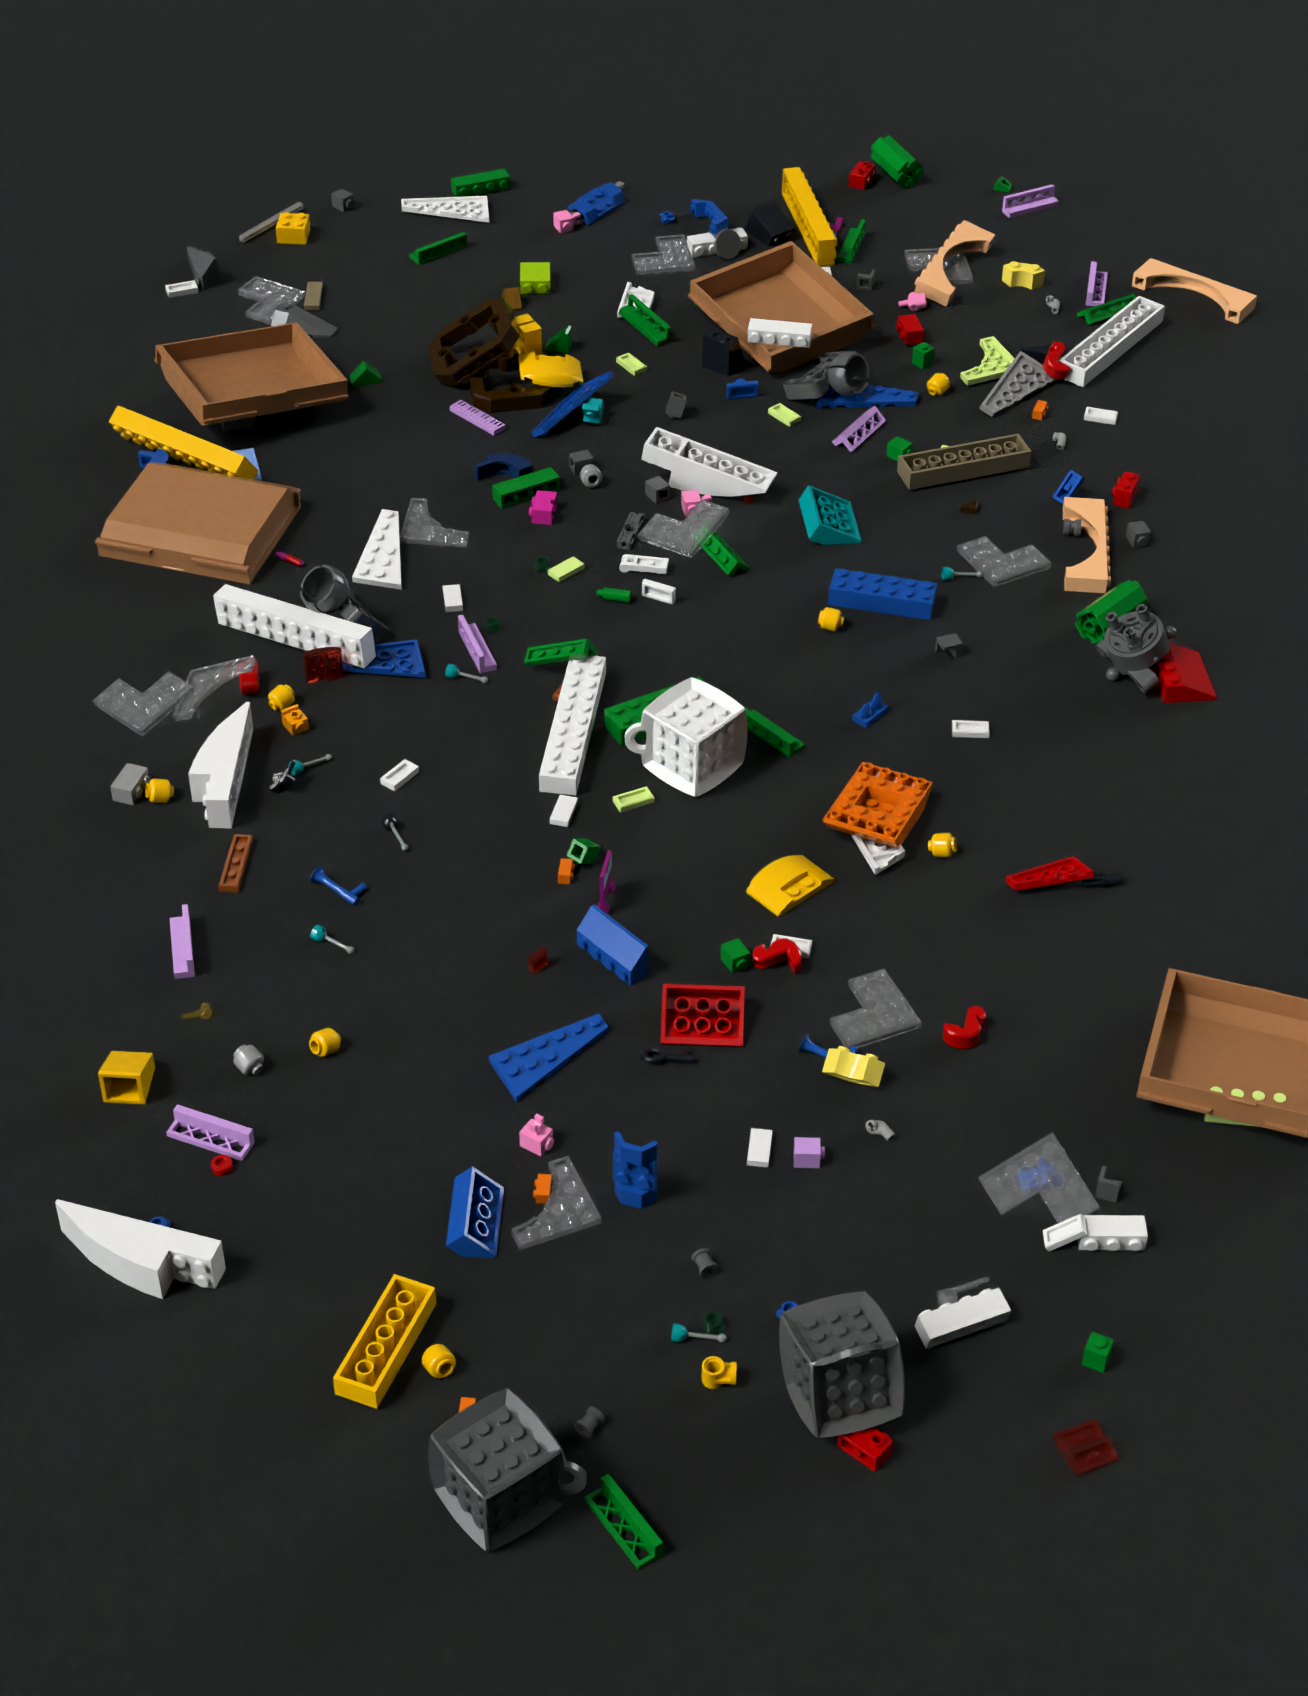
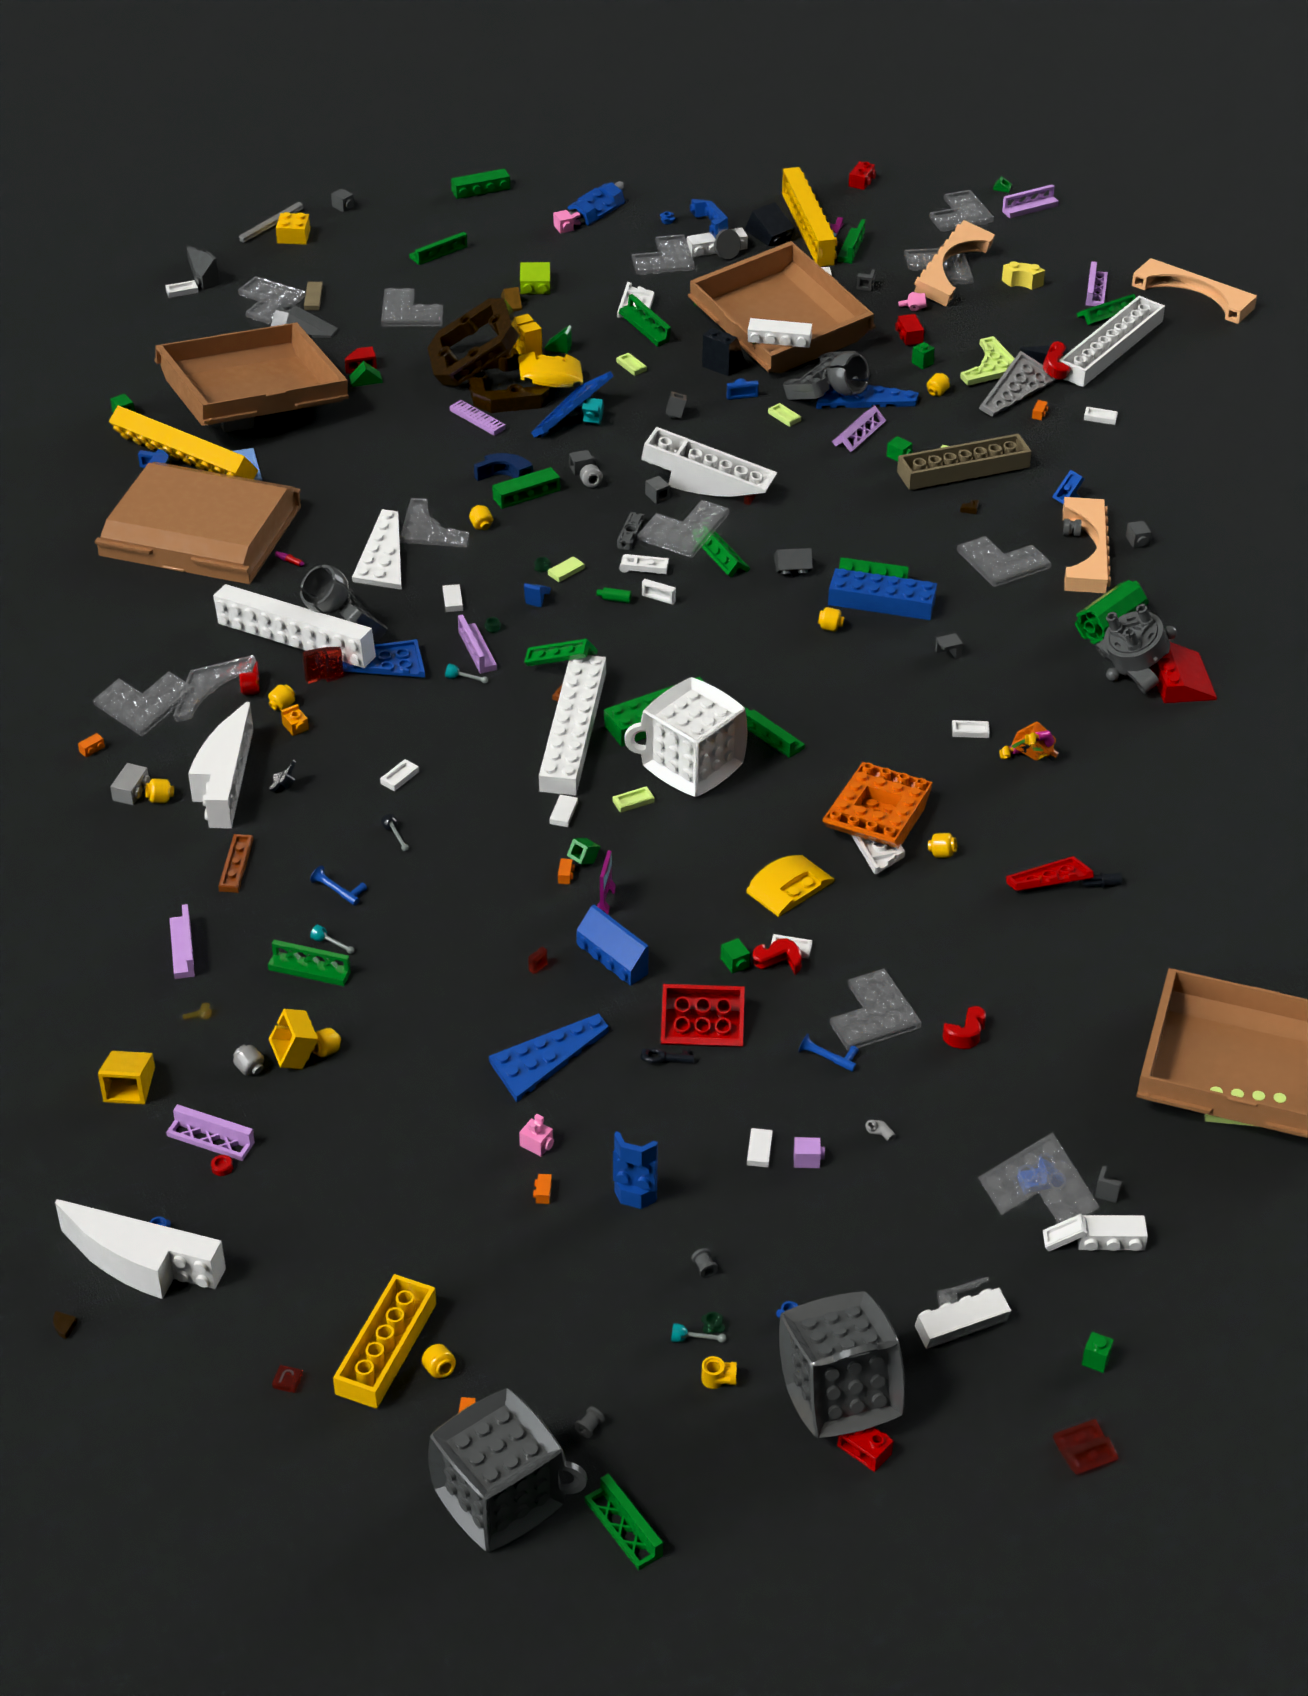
hinge [289,754,332,776] -> none
white wing [401,196,489,223] -> none
blue slope [446,1166,504,1258] -> none
clear plate [511,1156,601,1250] -> none
dark pink brick [529,490,557,525] -> none
bright pink brick [681,490,711,516] -> none
teal slope [799,485,862,545] -> none
light yellow brick [822,1046,885,1087] -> none
blue tile [852,692,889,728] -> none
green brick [871,135,924,188] -> none
hinge [941,567,983,581] -> none
light grey arm [1046,295,1060,314] -> none
light grey arm [1053,432,1066,450] -> none
red brick [1112,471,1140,509] -> none
none -> dark brown tile [53,1311,77,1339]
none -> orange piece [78,733,105,757]
none -> green brick [110,393,135,413]
none -> green fence [268,940,351,986]
none -> yellow piece [269,1009,318,1069]
none -> clear red tile [272,1365,303,1393]
none -> red slope [345,346,377,374]
none -> clear plate [381,288,443,326]
none -> yellow head [469,505,493,530]
none -> blue slope [524,583,551,607]
none -> dark grey slope [774,548,813,575]
none -> green brick [839,557,910,579]
none -> clear plate [929,190,994,232]
none -> torso [999,721,1058,761]

